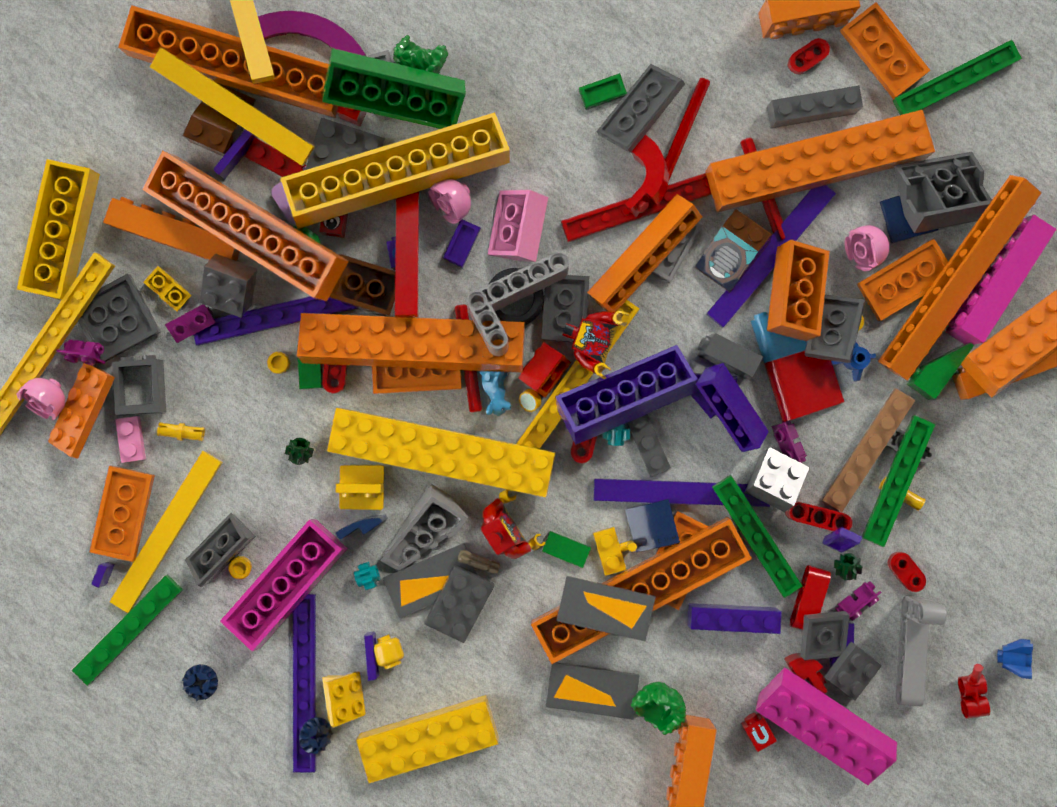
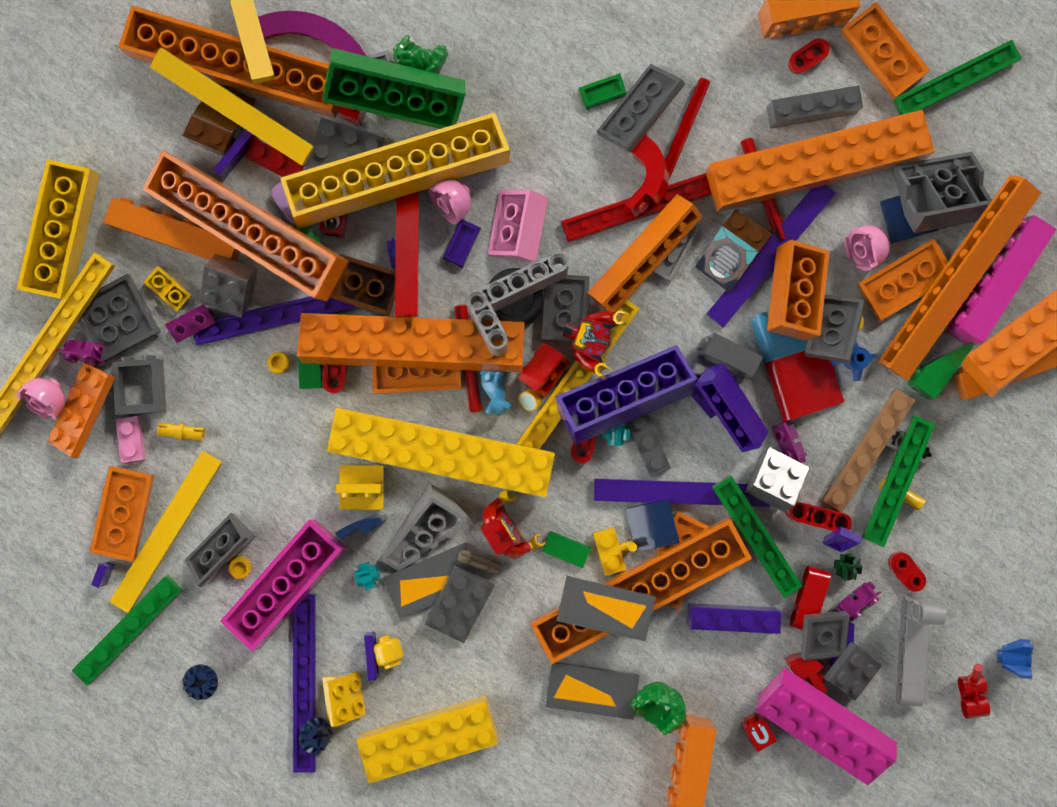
dark green gear [285,438,314,465] -> none

